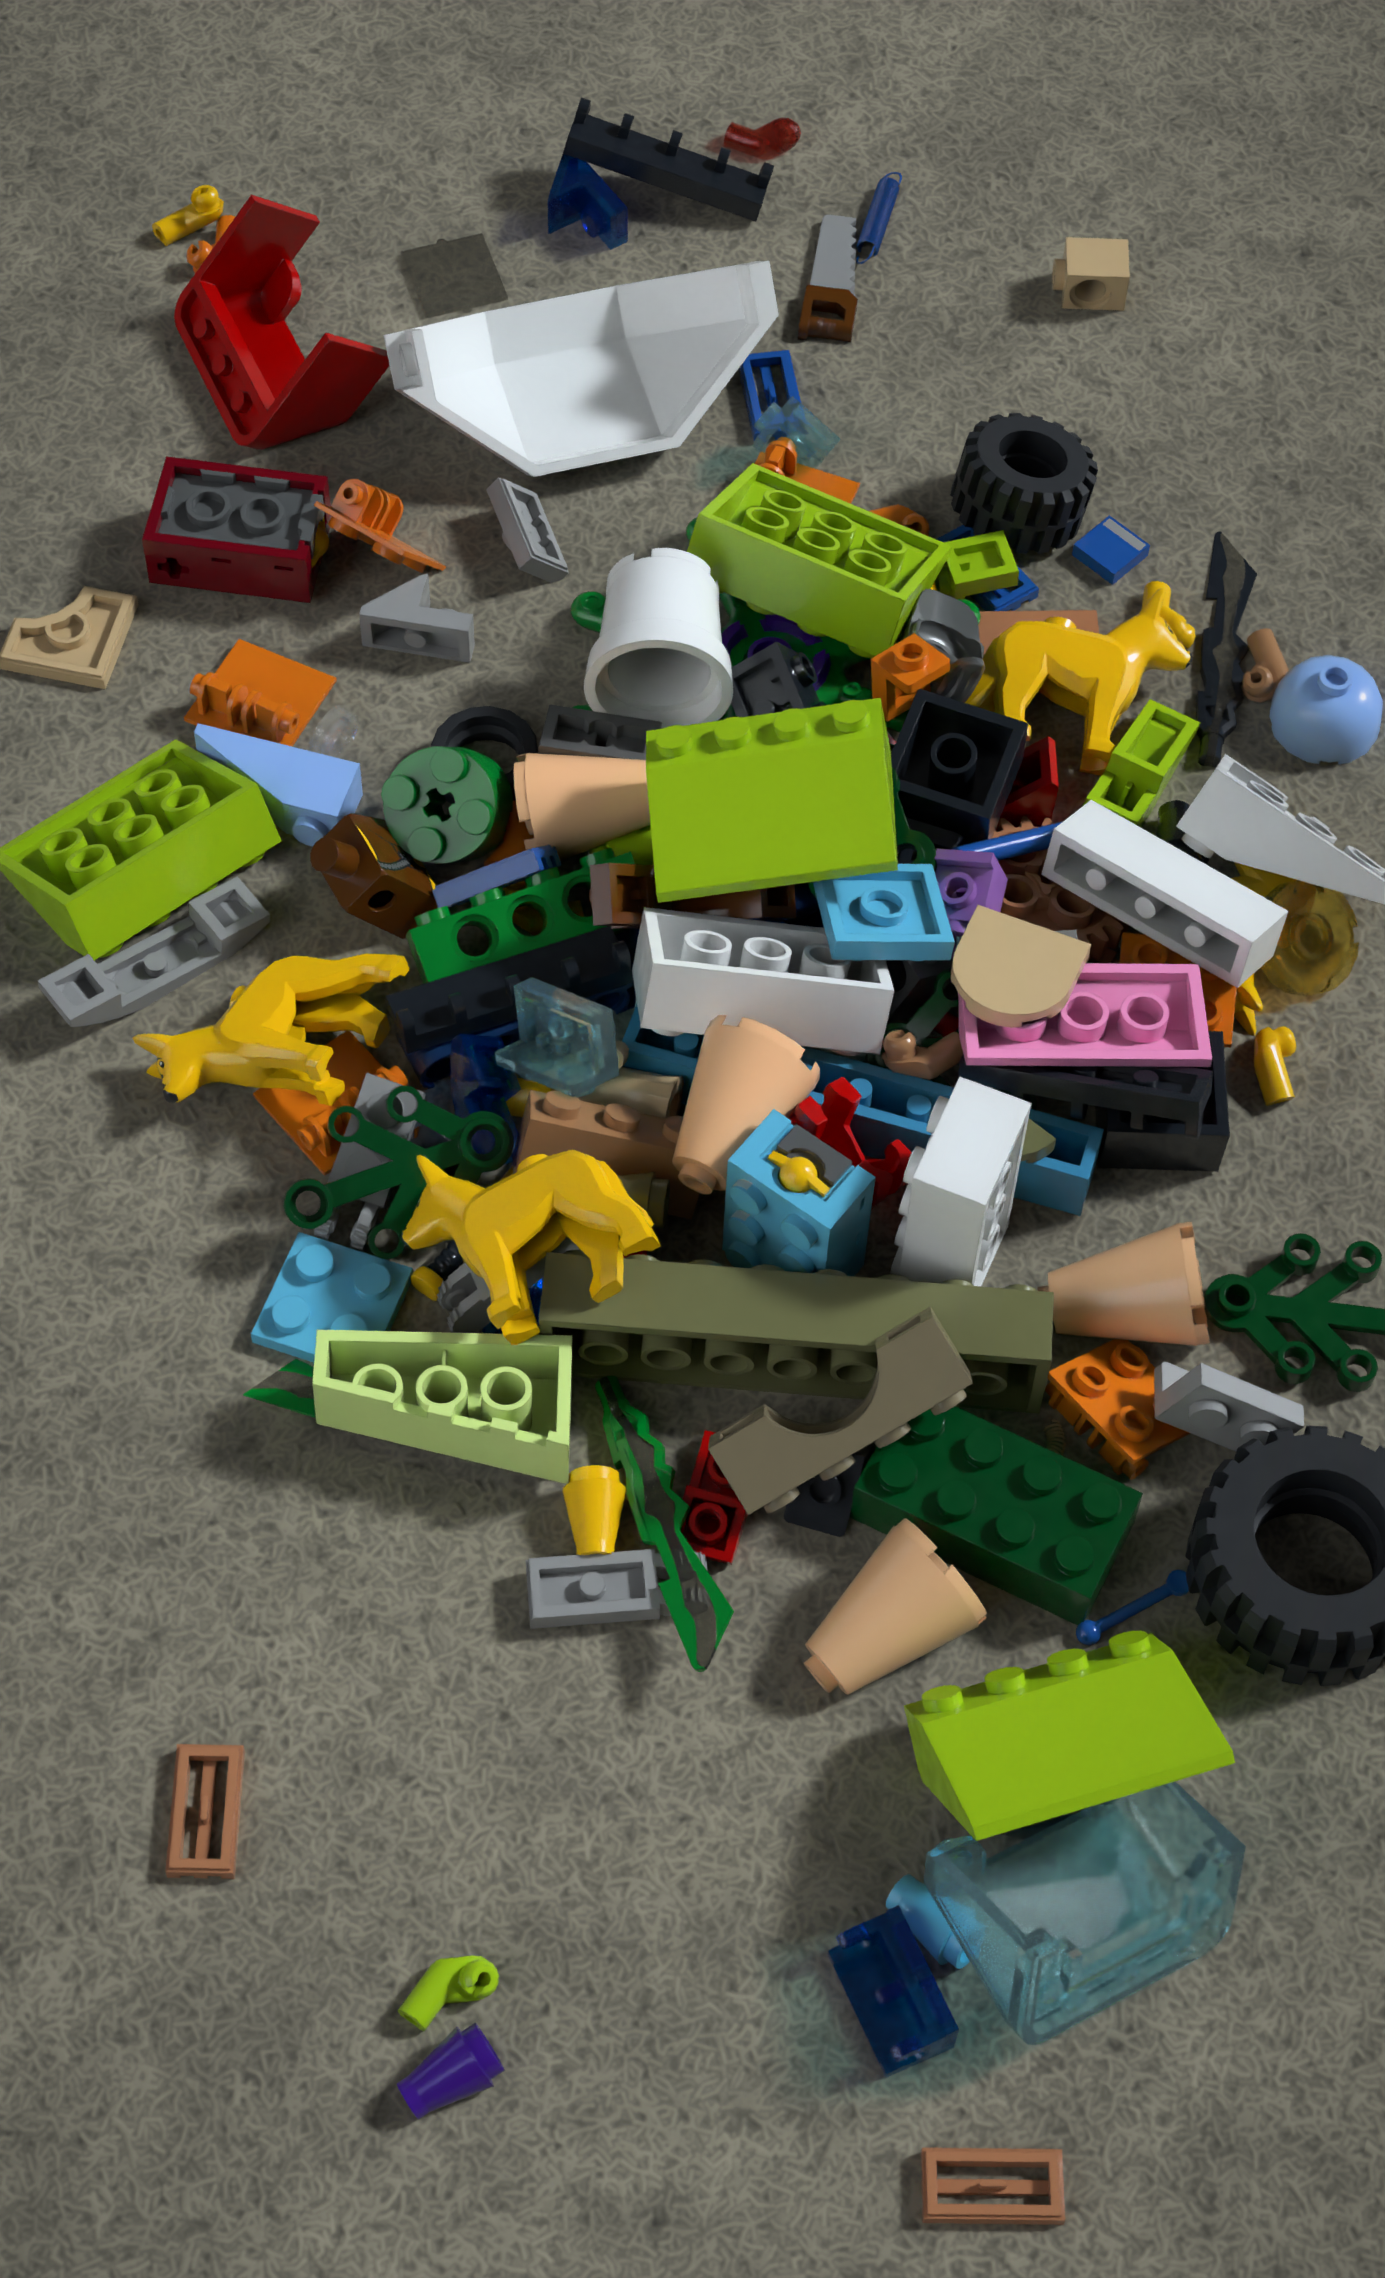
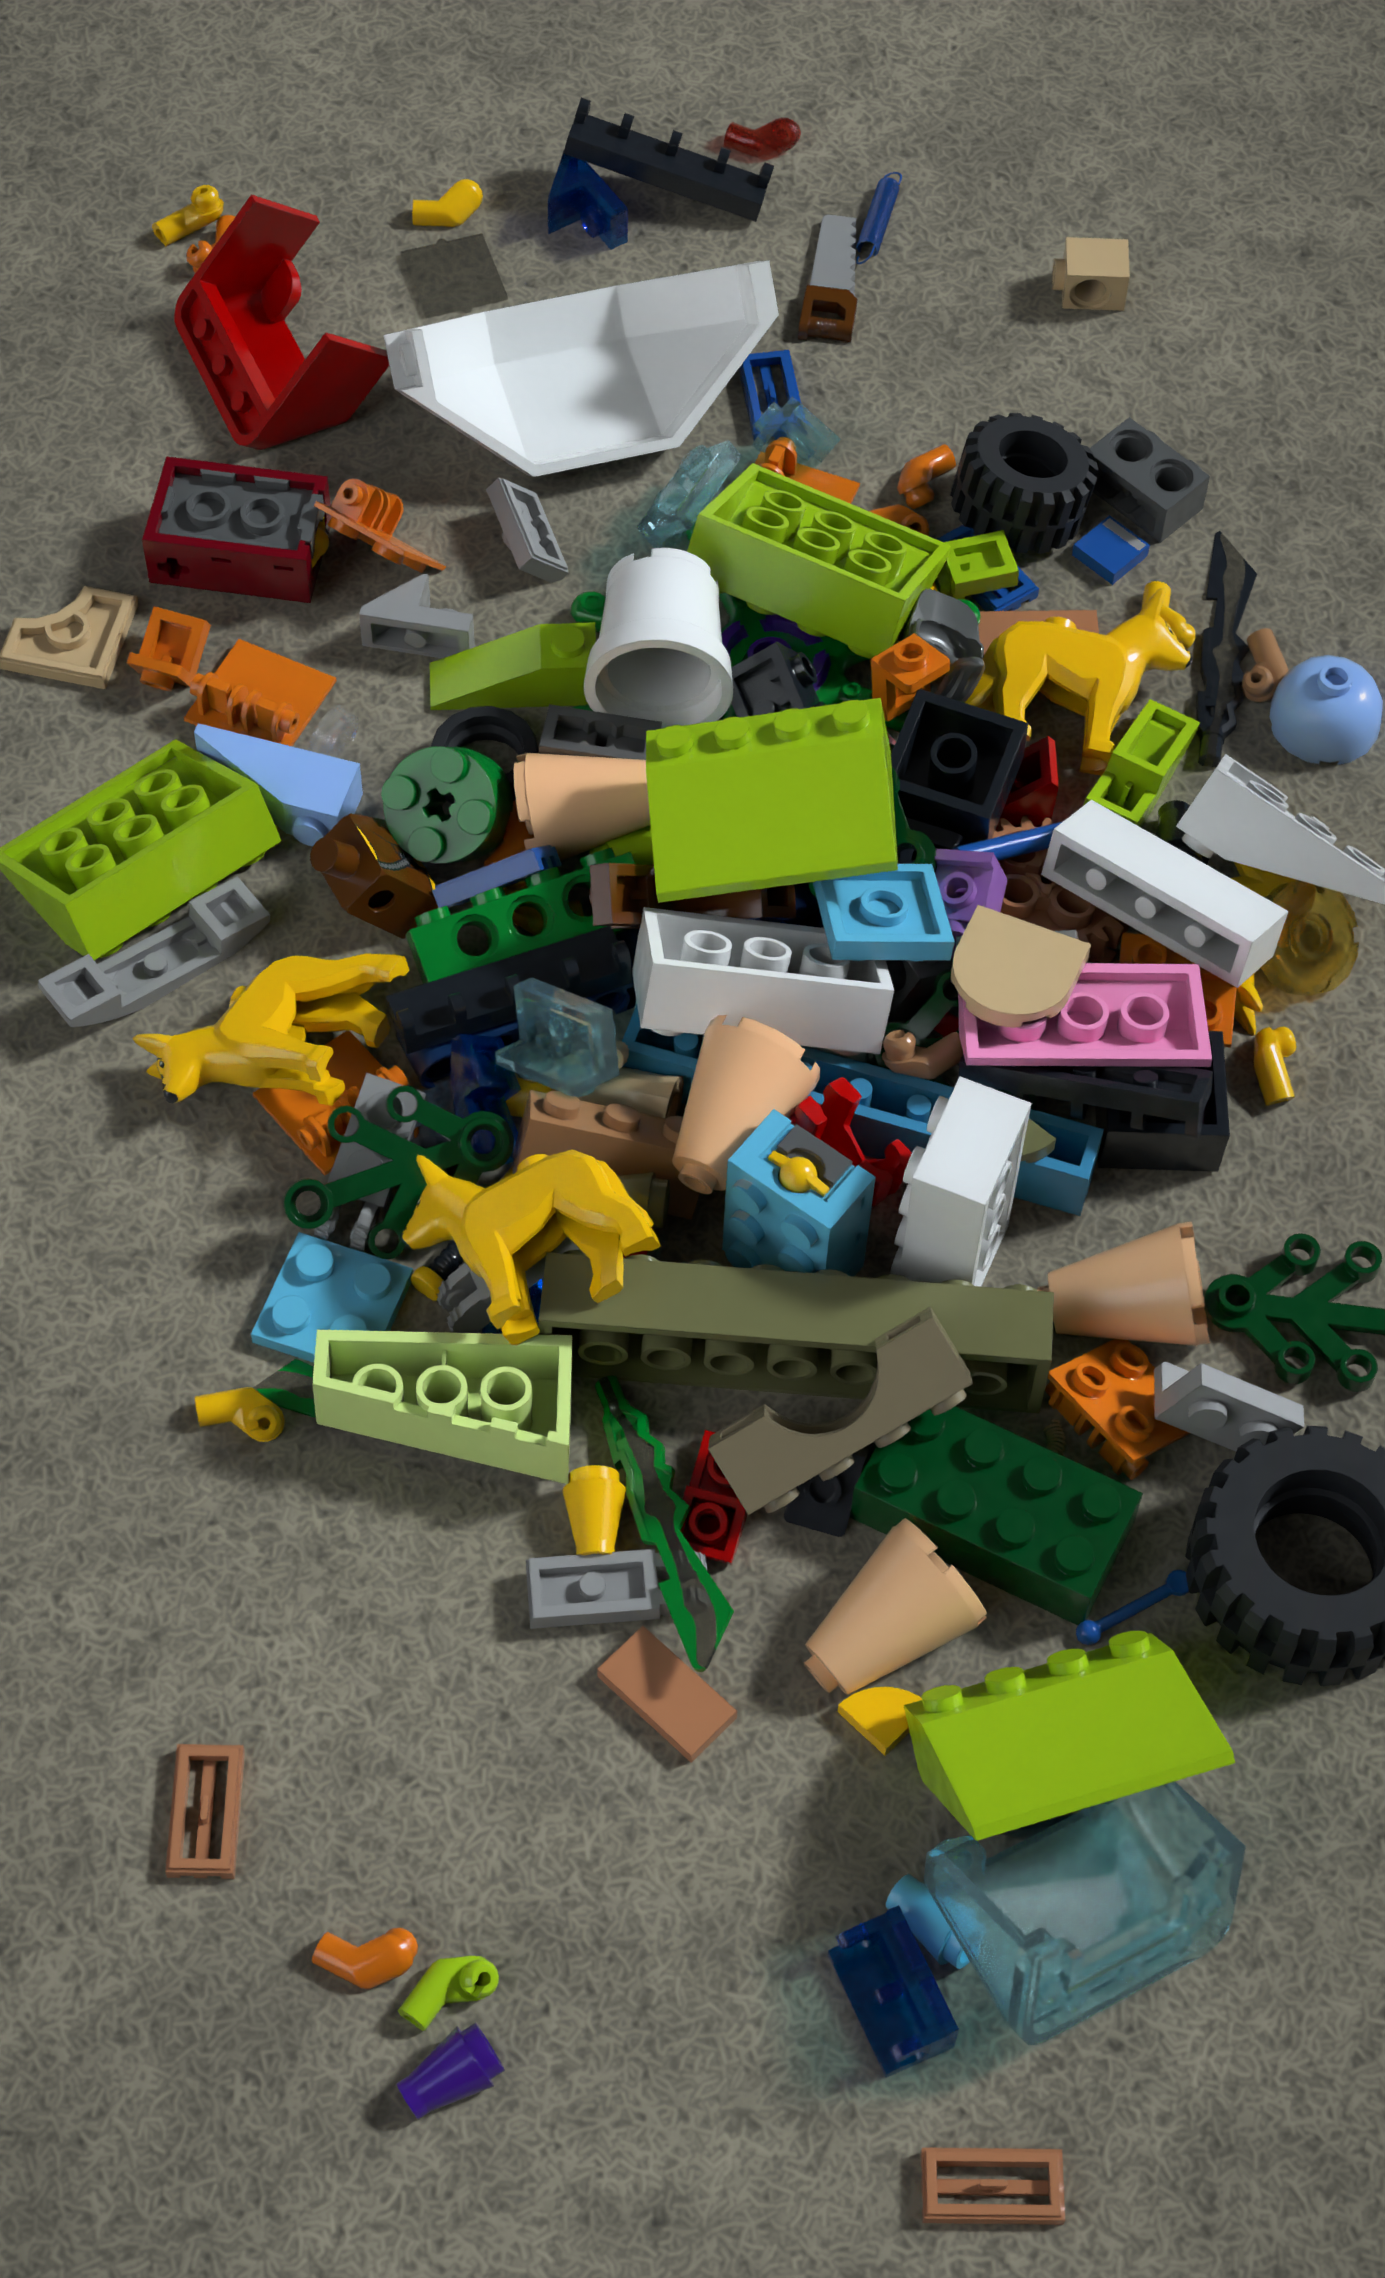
none -> orange bracket [126,606,211,692]
none -> yellow arm [195,1387,285,1442]
none -> orange arm [312,1928,418,1989]
none -> yellow arm [412,179,483,227]
none -> lime slope [429,622,596,710]
none -> nougat tile [597,1626,737,1763]
none -> clear light blue bracket [636,440,742,551]
none -> yellow tile [837,1687,922,1756]
none -> orange arm [897,444,956,509]
none -> dark grey brick [1090,417,1210,543]

